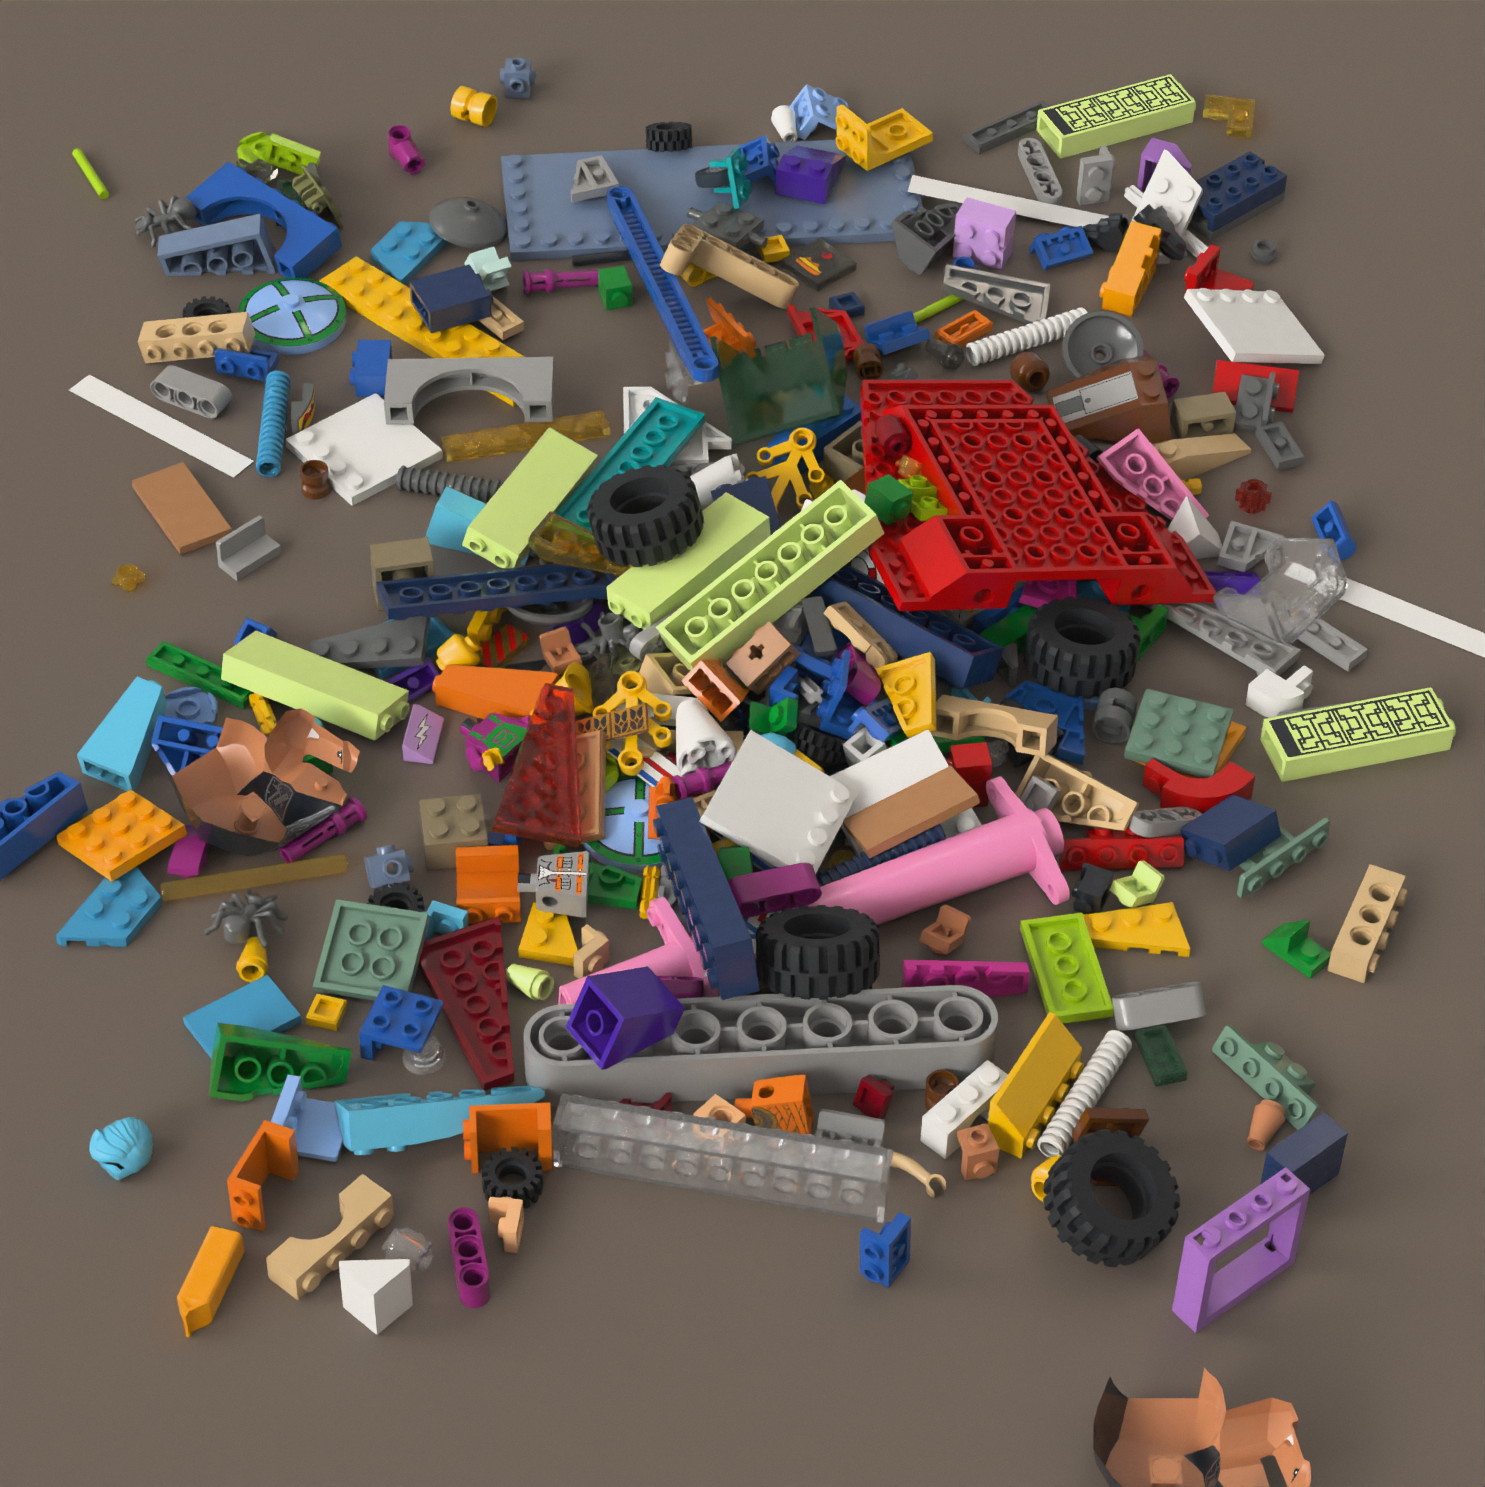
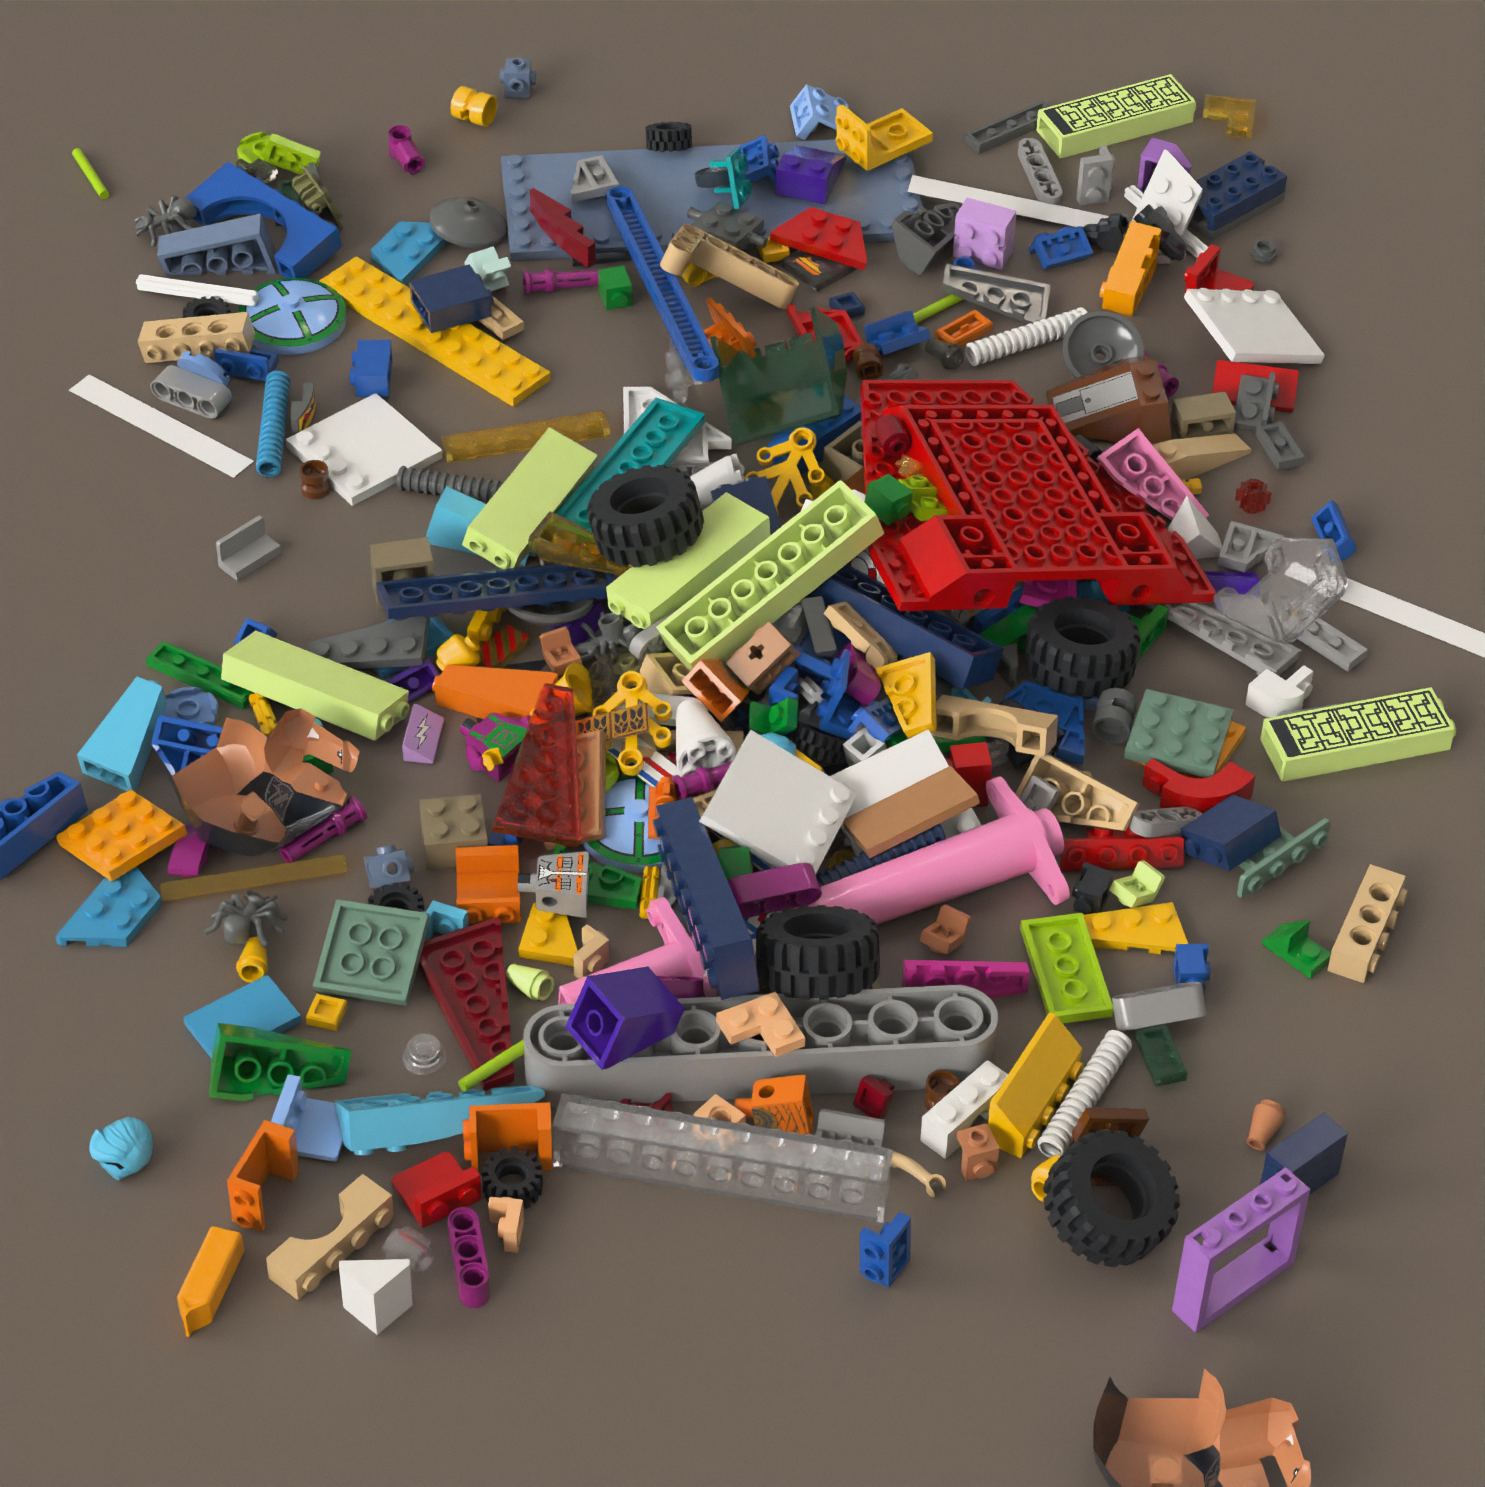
clear yellow plate [111,564,146,592] -> none
medium nougat tile [132,462,232,555] -> none
blue bracket [359,985,443,1061] -> none
light grey arch [384,357,555,424] -> none
white cone [771,105,798,142] -> none
reddish brown head [1010,352,1050,392] -> none
sand green bracket [1212,1025,1319,1130] -> none
none -> white axle [136,274,259,306]
none -> medium blue tile [177,351,230,387]
none -> red bracket [392,1152,482,1229]
none -> lime bar [458,1039,524,1092]
none -> dark red slope [530,188,596,268]
none -> light nougat plate [716,991,805,1057]
none -> red wing [770,207,867,271]
none -> blue brick [1173,944,1211,991]

